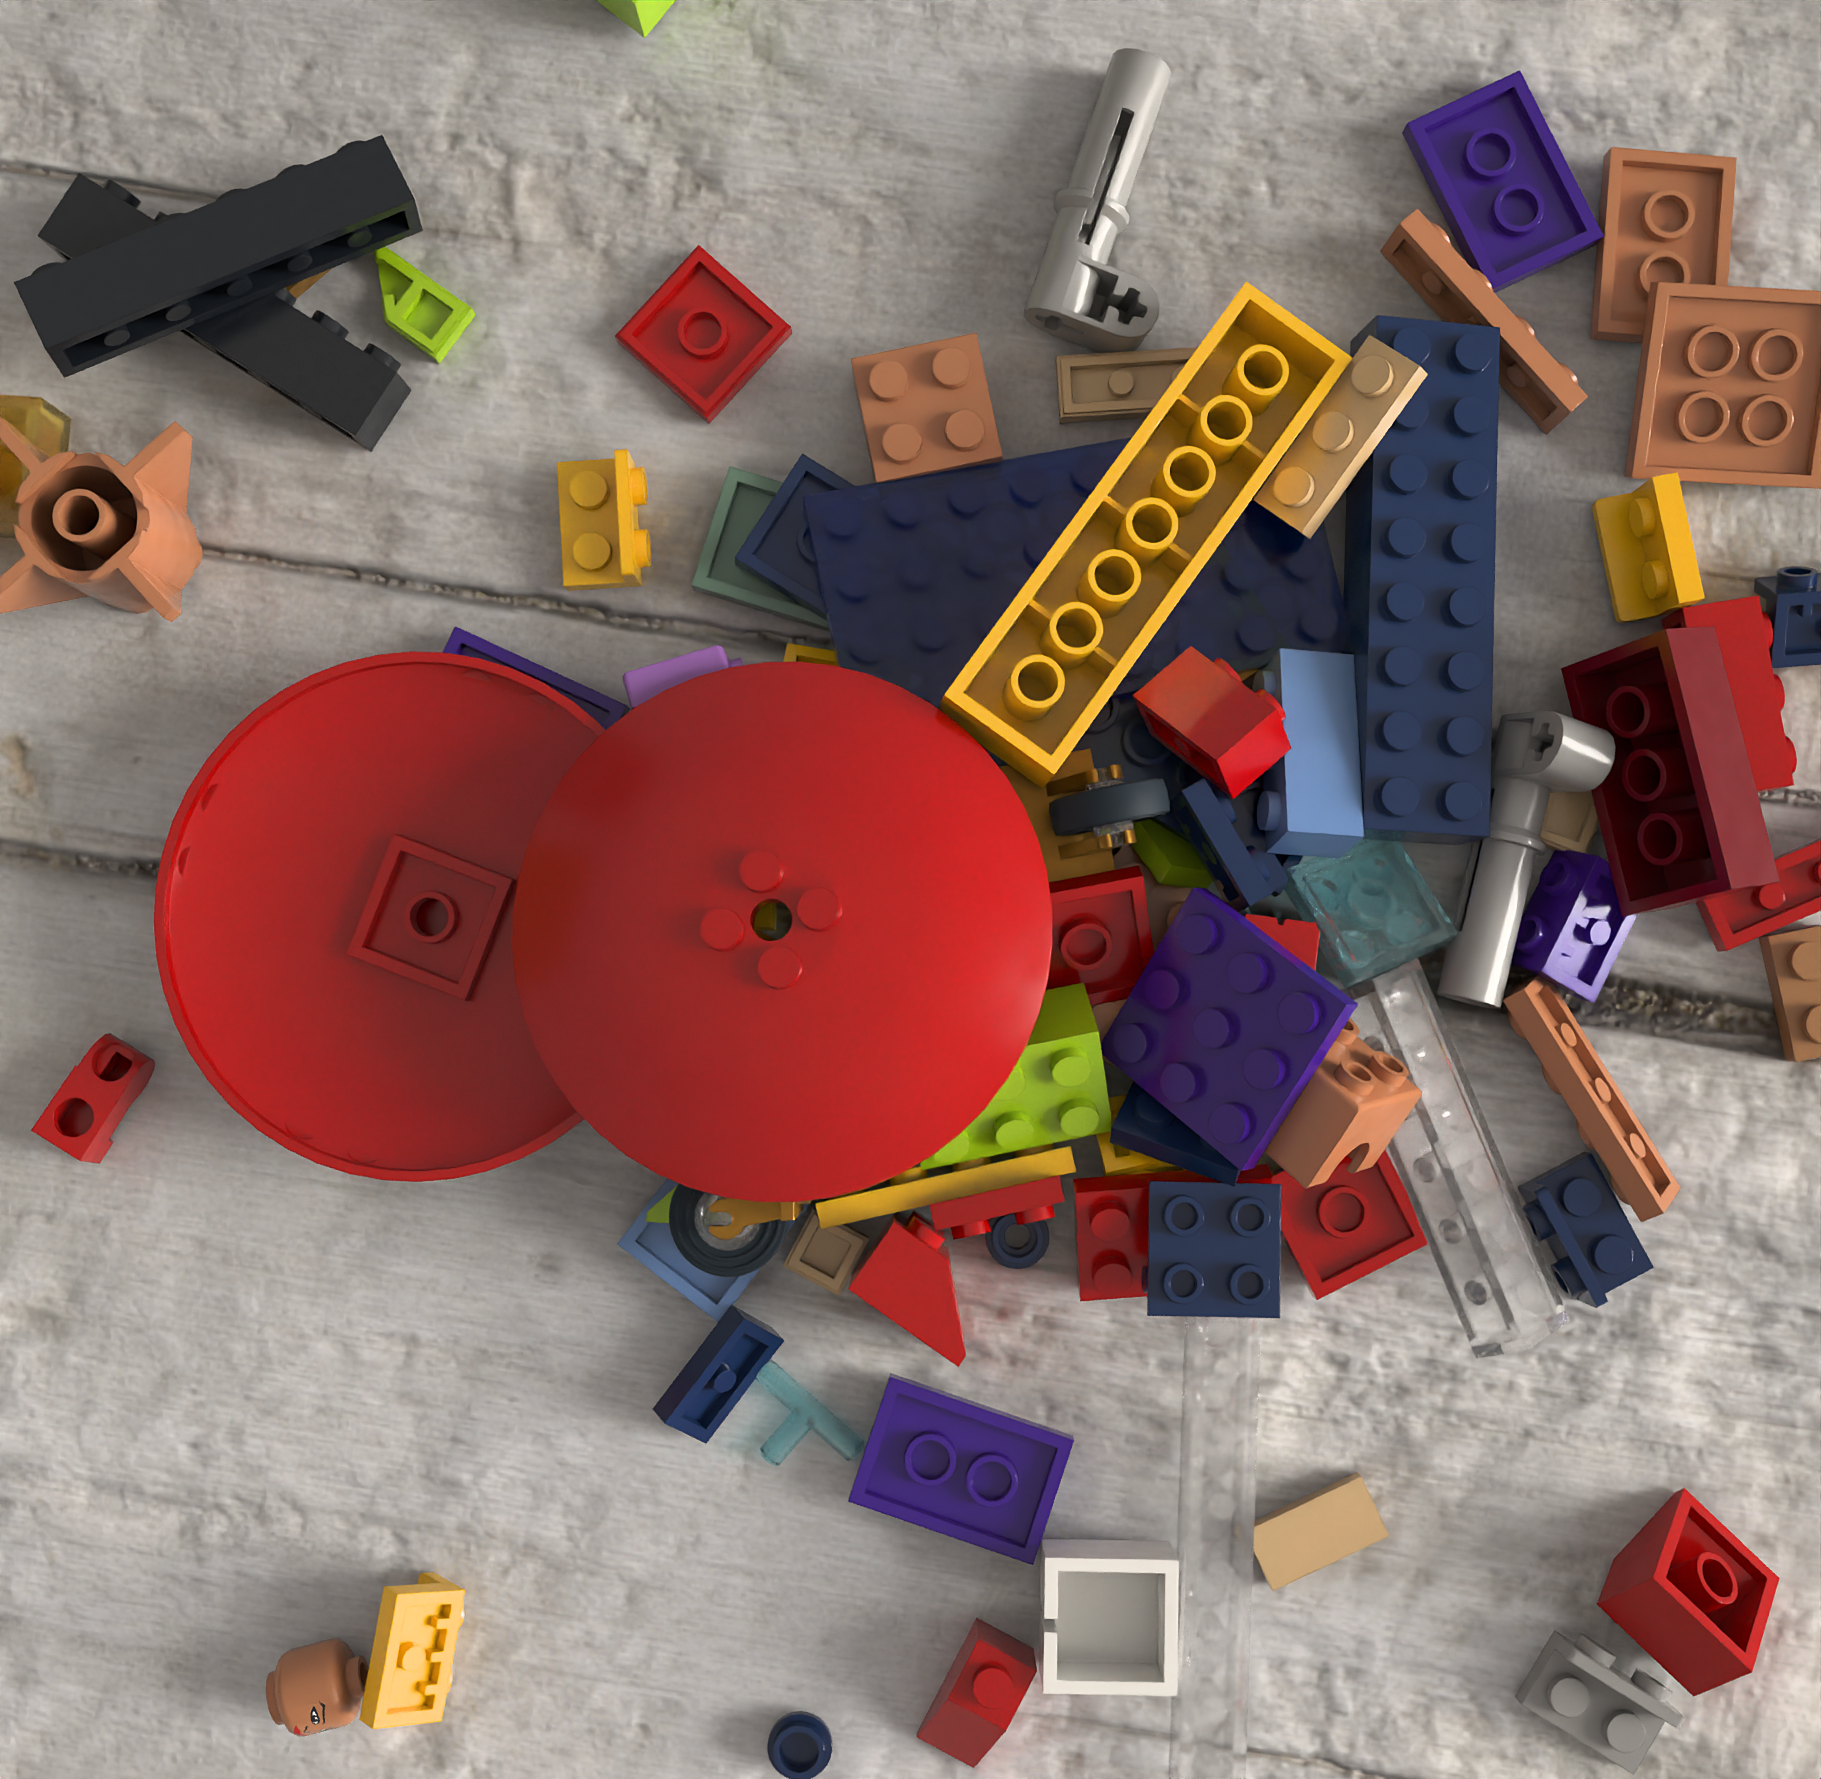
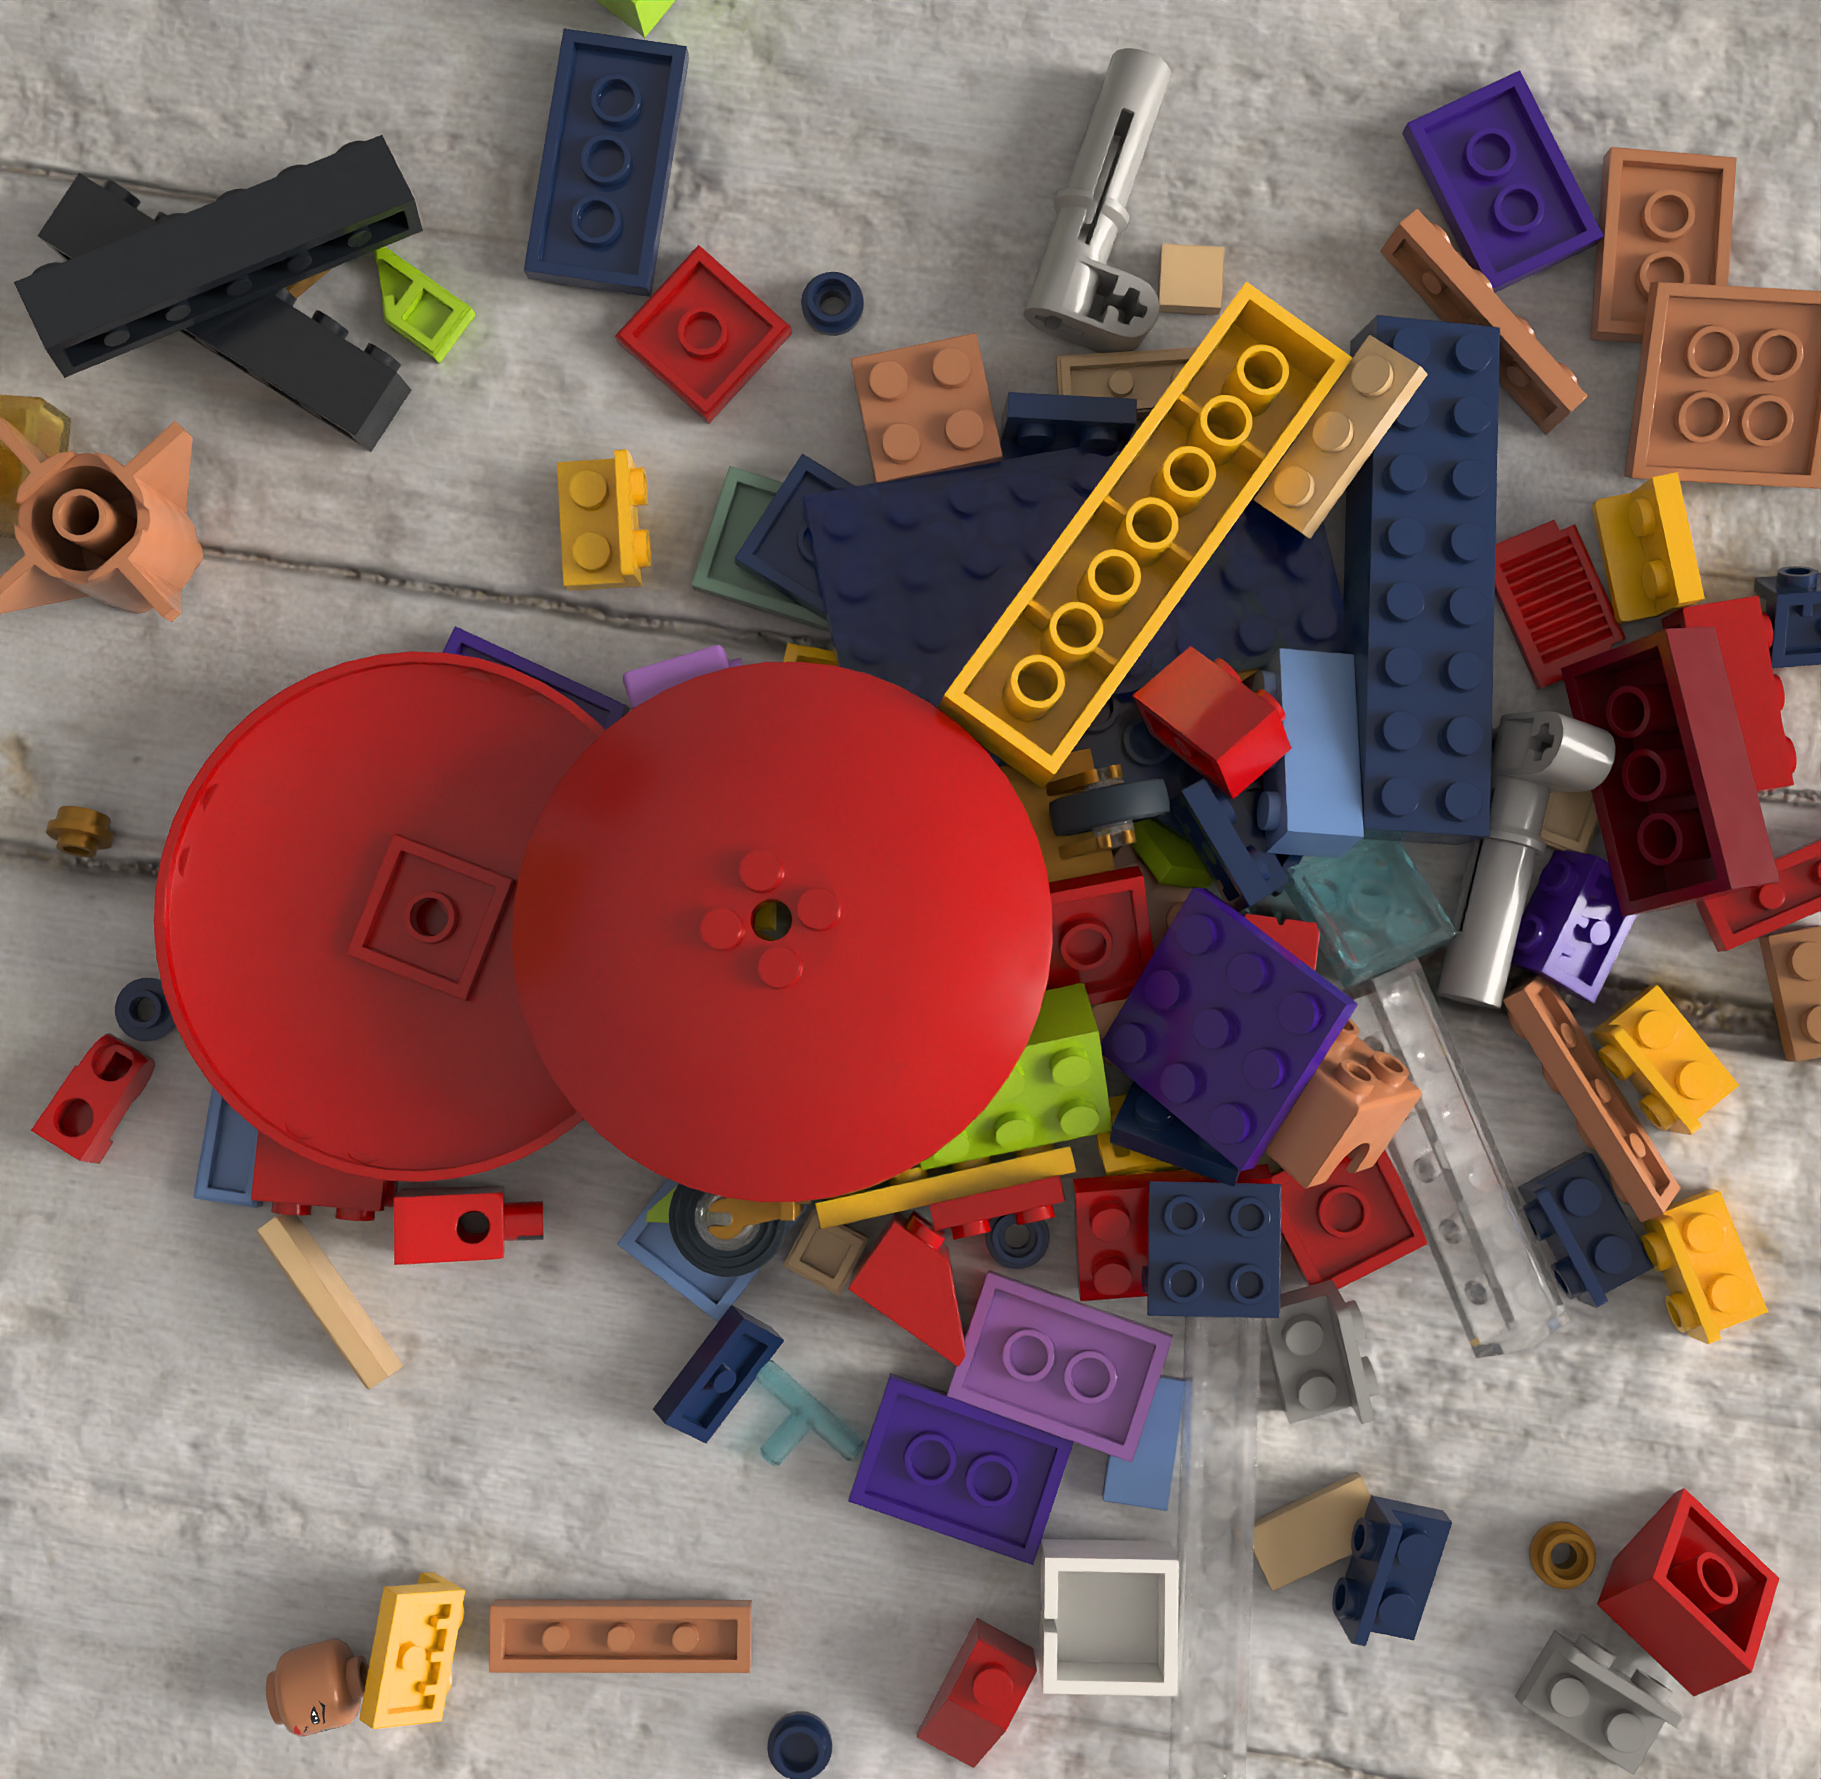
none -> pearl gold plate [46,806,114,857]
none -> dark blue plate [115,978,176,1041]
none -> medium blue tile [193,1086,264,1208]
none -> red brick [251,1131,398,1221]
none -> tan tile [257,1215,404,1390]
none -> red torso [394,1186,544,1265]
none -> nougat plate [489,1599,752,1673]
none -> dark blue plate [524,28,689,297]
none -> dark blue plate [801,272,864,336]
none -> medium lavender plate [947,1270,1173,1463]
none -> dark blue bracket [999,392,1137,484]
none -> medium blue tile [1102,1375,1186,1511]
none -> tan tile [1158,243,1225,315]
none -> light grey bracket [1261,1280,1379,1424]
none -> dark blue bracket [1332,1495,1452,1646]
none -> red window [1495,519,1626,690]
none -> pearl gold plate [1529,1521,1596,1589]
none -> yellow bracket [1591,985,1739,1135]
none -> yellow bracket [1641,1189,1768,1344]

